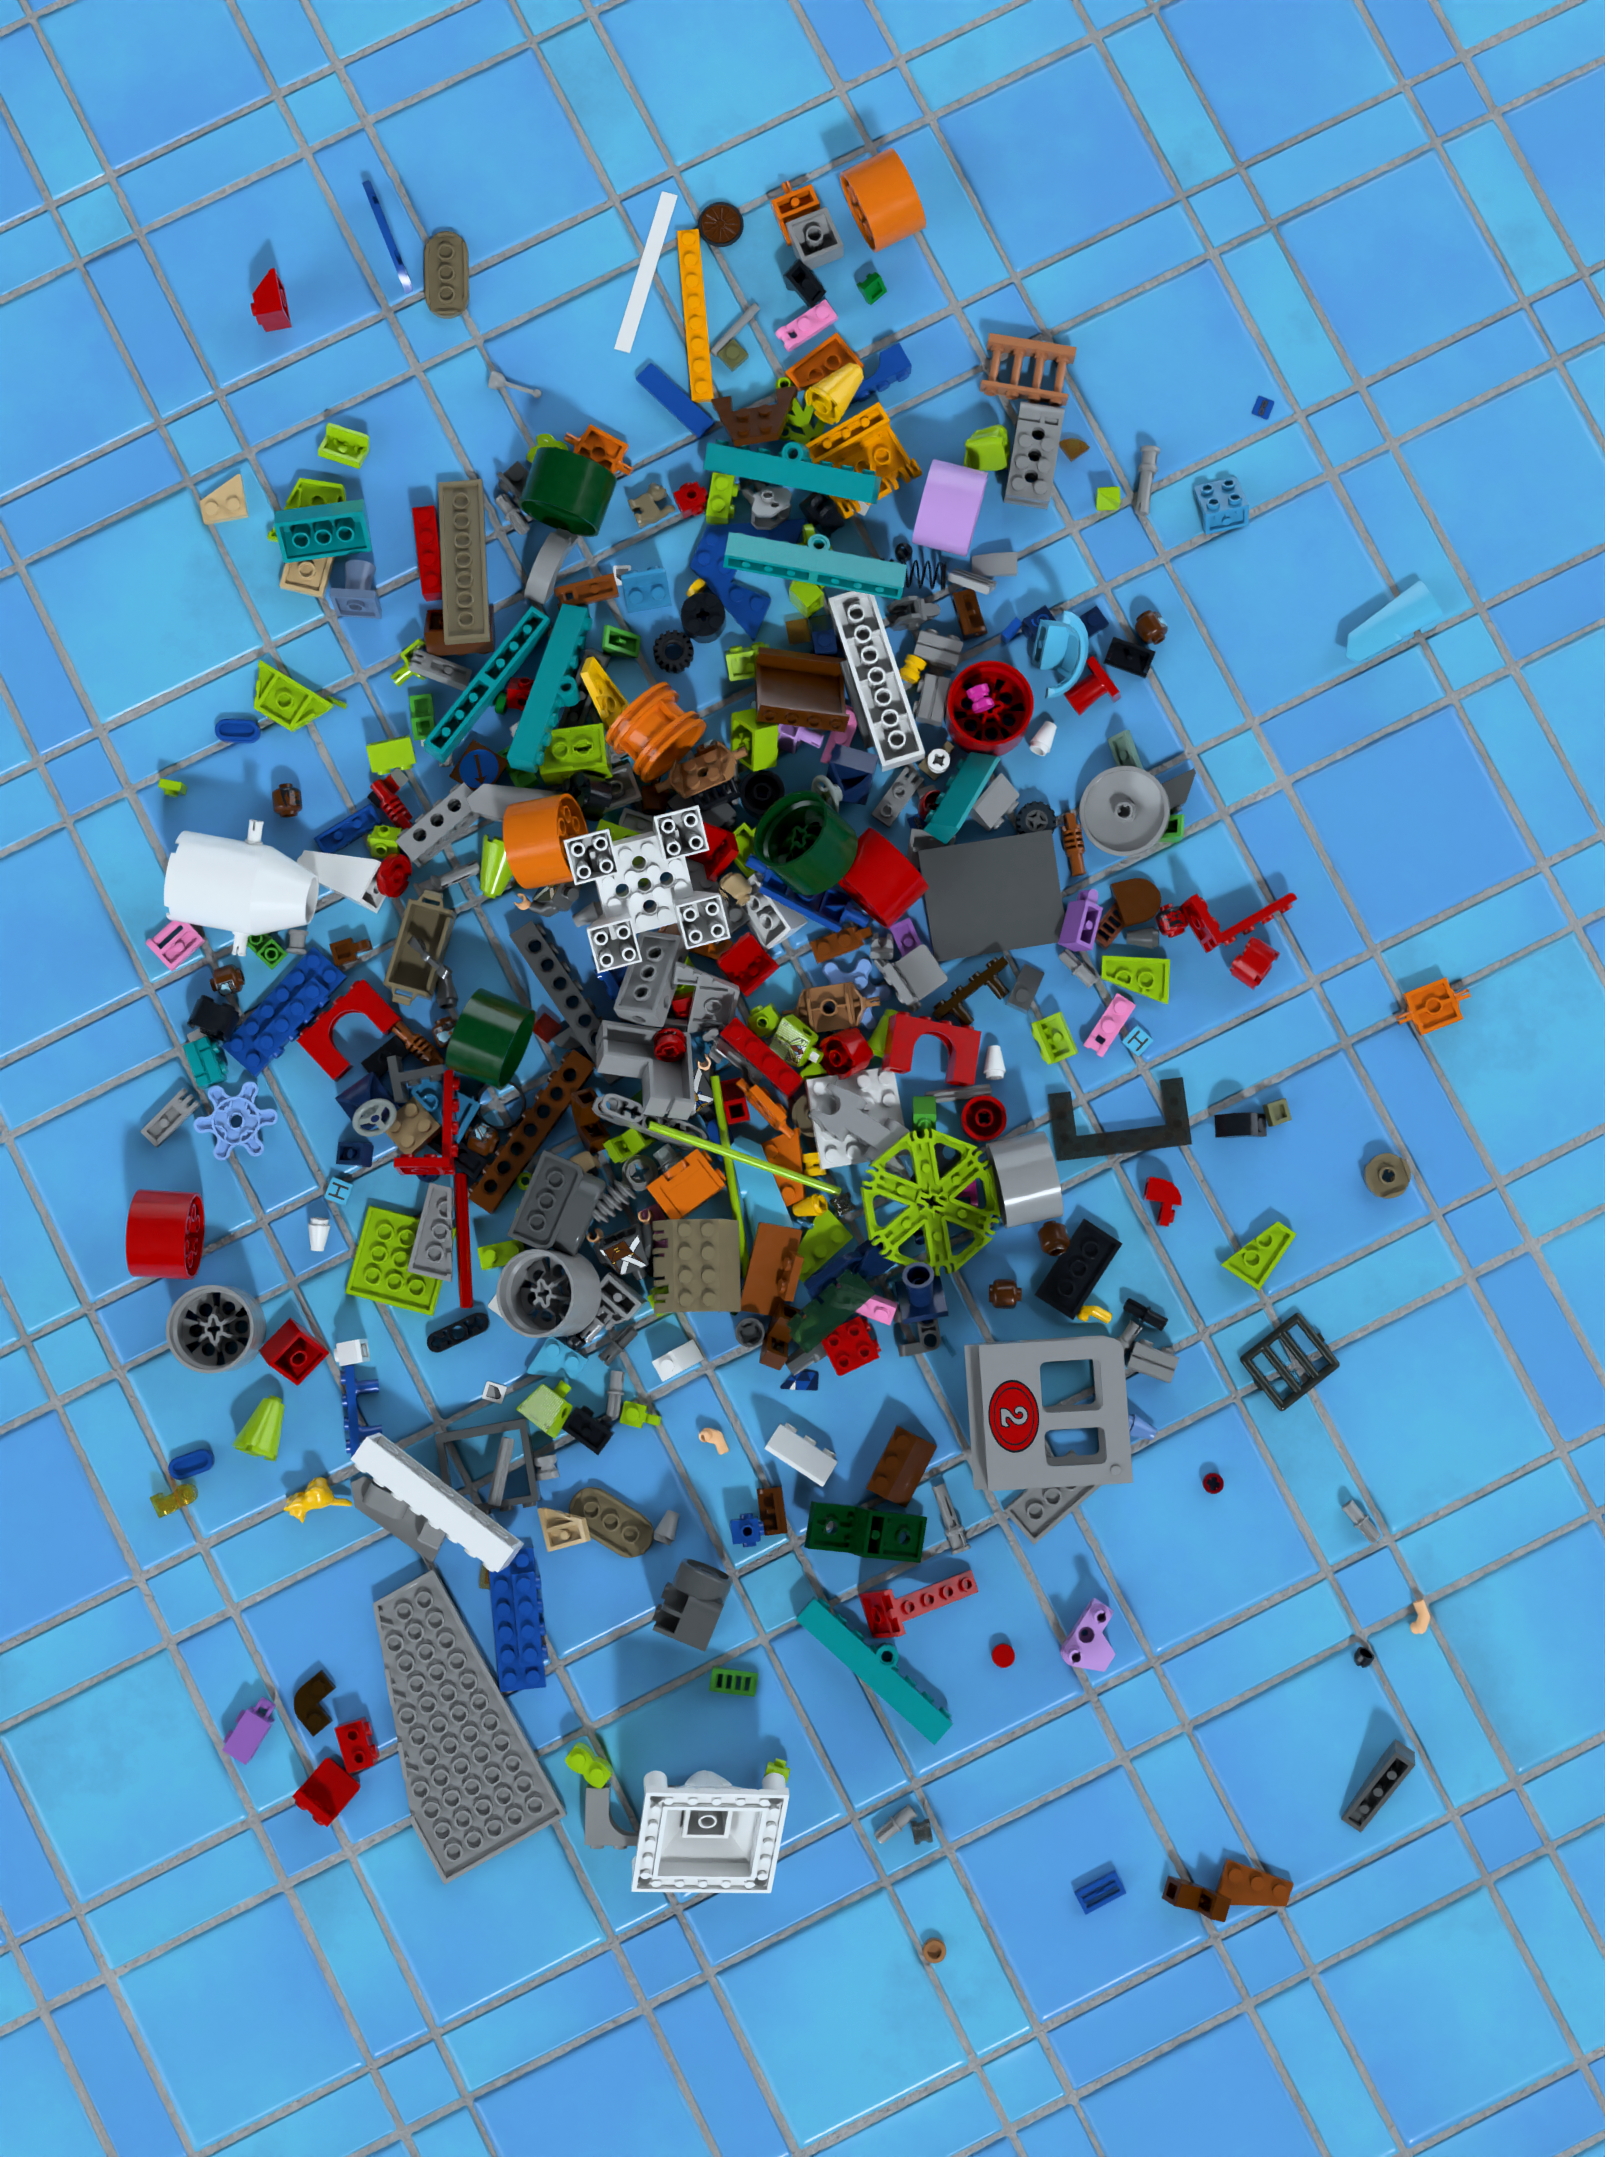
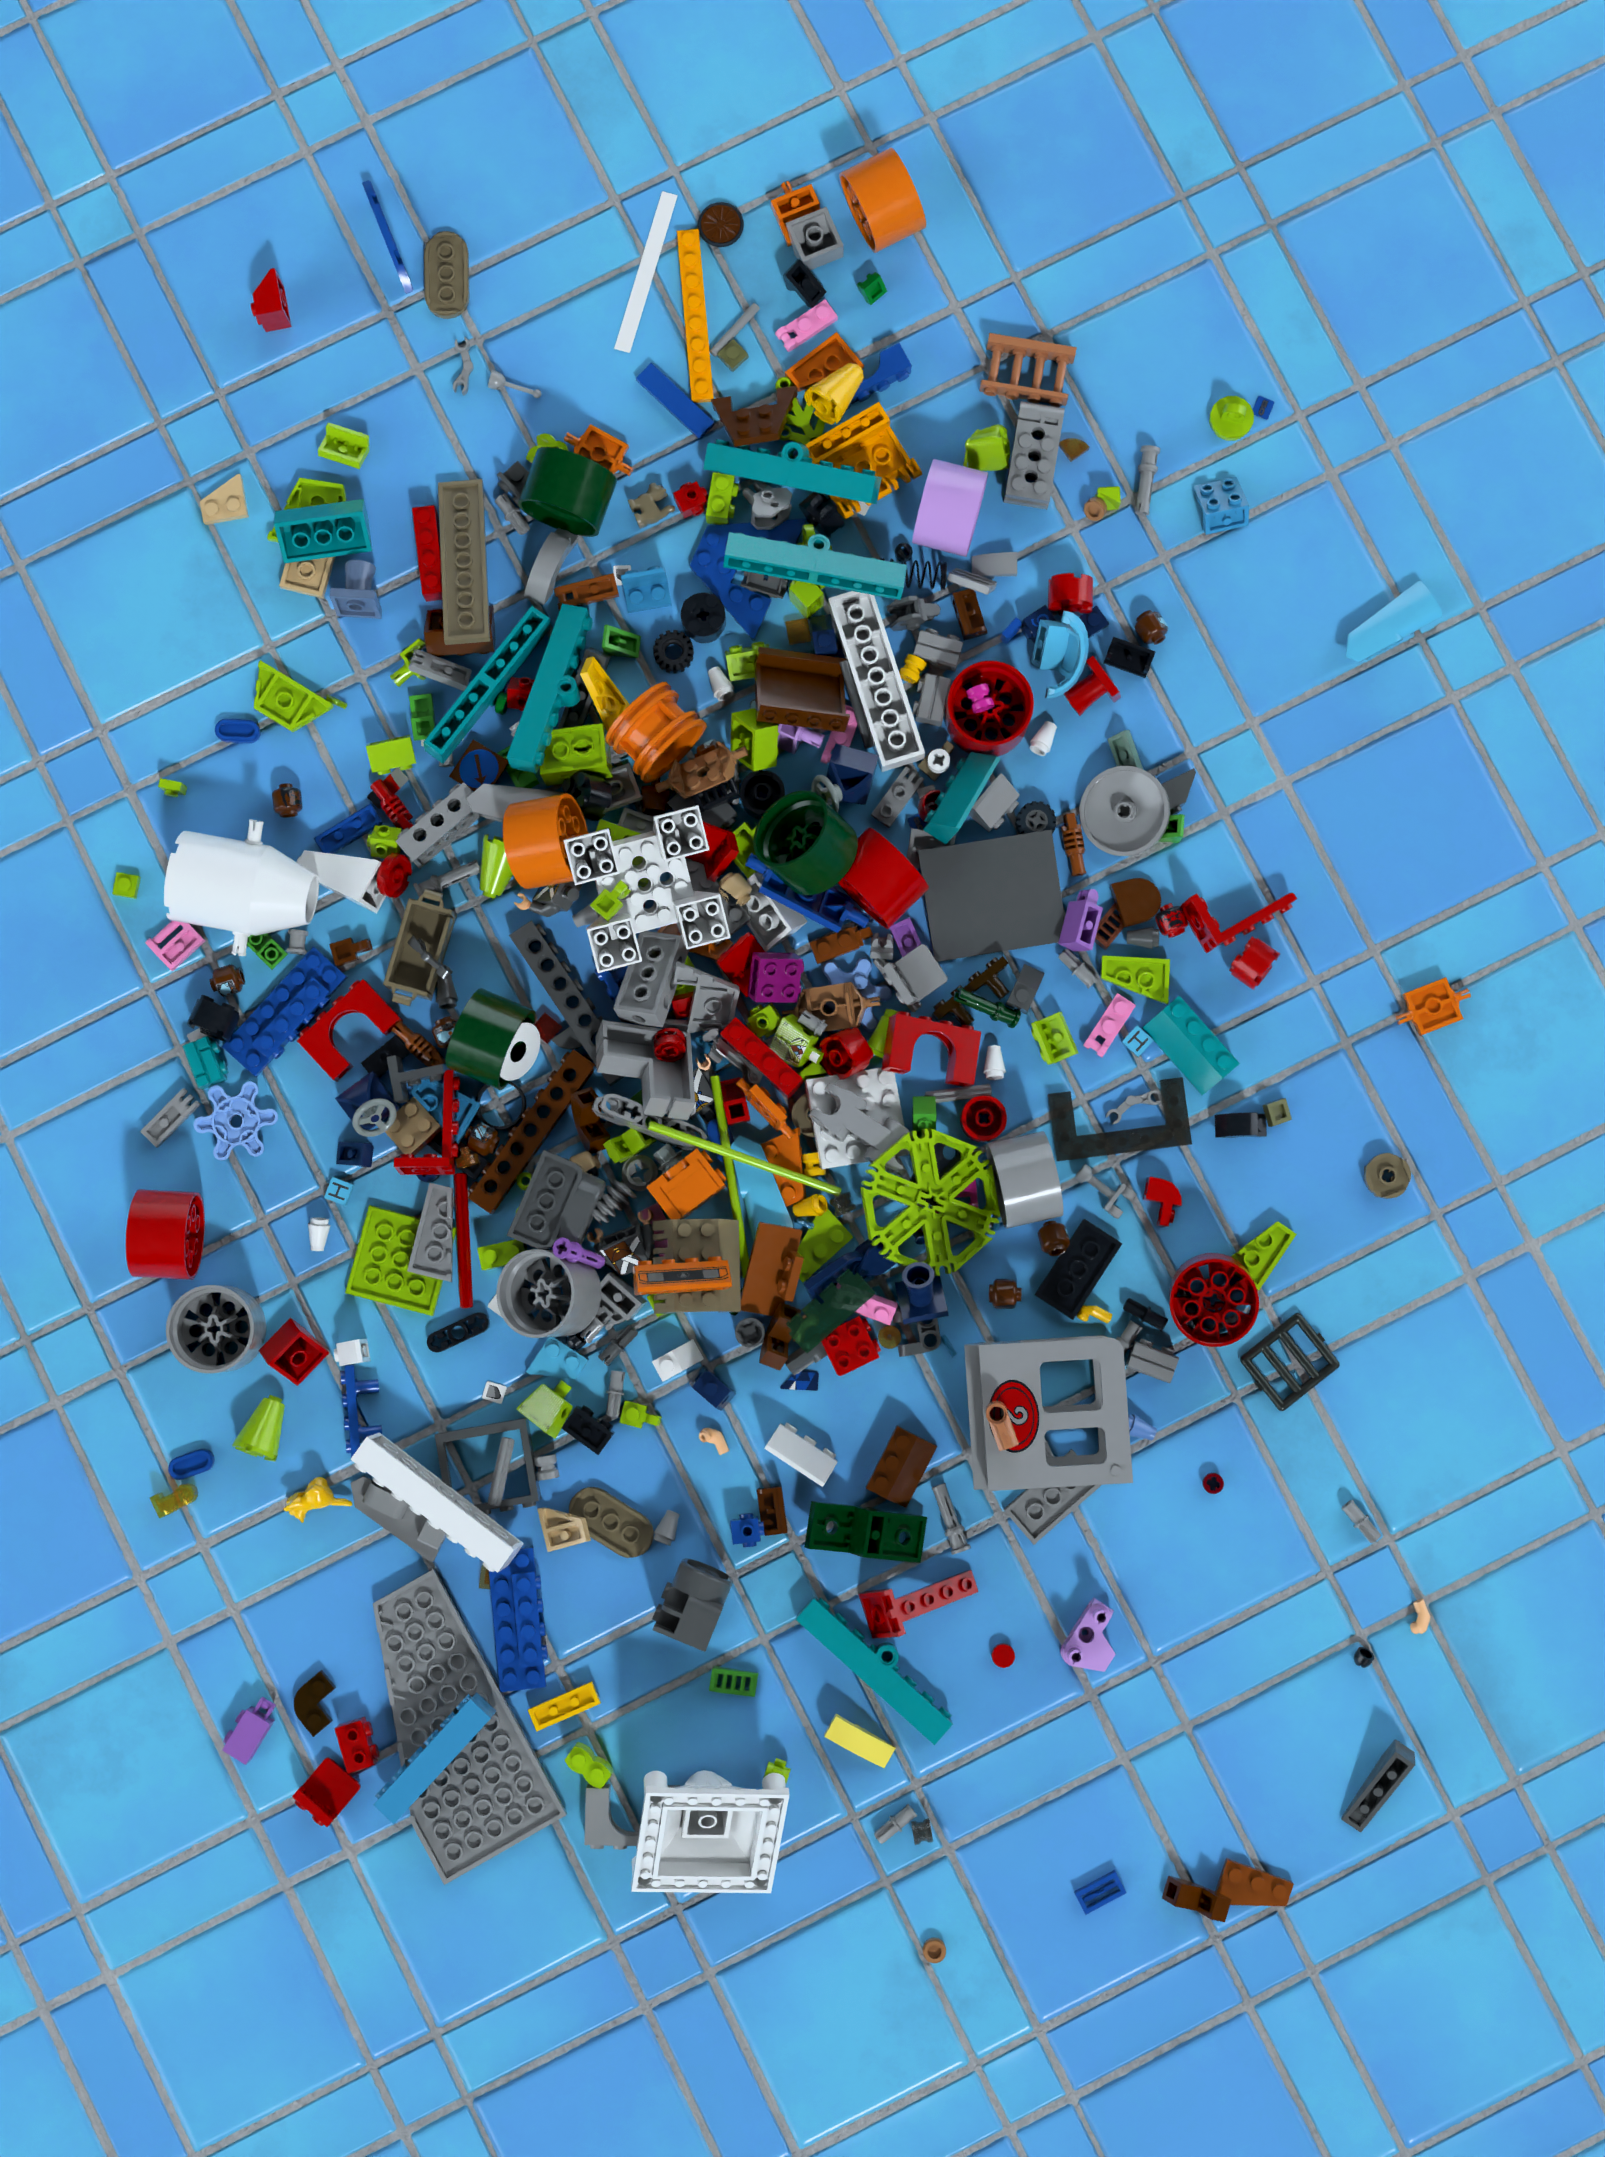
yellow tile [686,578,707,597] -> none
none -> lime plate [112,872,141,899]
none -> dark azure brick [373,1692,496,1824]
none -> light grey piece [453,337,474,396]
none -> clear orange tile [455,1147,480,1168]
none -> white sticker [500,1023,540,1081]
none -> yellow plate [528,1681,601,1732]
none -> medium lavender pin [553,1237,605,1269]
none -> lime plate [590,880,631,922]
none -> orange slope [633,1256,732,1295]
none -> dark blue torso [689,1365,736,1411]
none -> white cone [708,666,734,701]
none -> dark grey hinge [740,571,789,599]
none -> magenta brick [747,952,804,1003]
none -> light grey pin [797,1009,828,1036]
none -> light yellow slope [824,1714,896,1768]
none -> clear orange tile [878,1325,901,1349]
none -> dark green pin [954,987,1021,1028]
none -> nougat piece [986,1400,1019,1451]
none -> red brick [1048,573,1093,616]
none -> light grey bar [1075,1164,1137,1219]
none -> medium nougat tile [1084,497,1107,521]
none -> light grey piece [1106,1090,1161,1124]
none -> teal slope [1142,996,1240,1095]
none -> red wheel [1169,1253,1259,1347]
none -> lime tile [1209,396,1254,441]

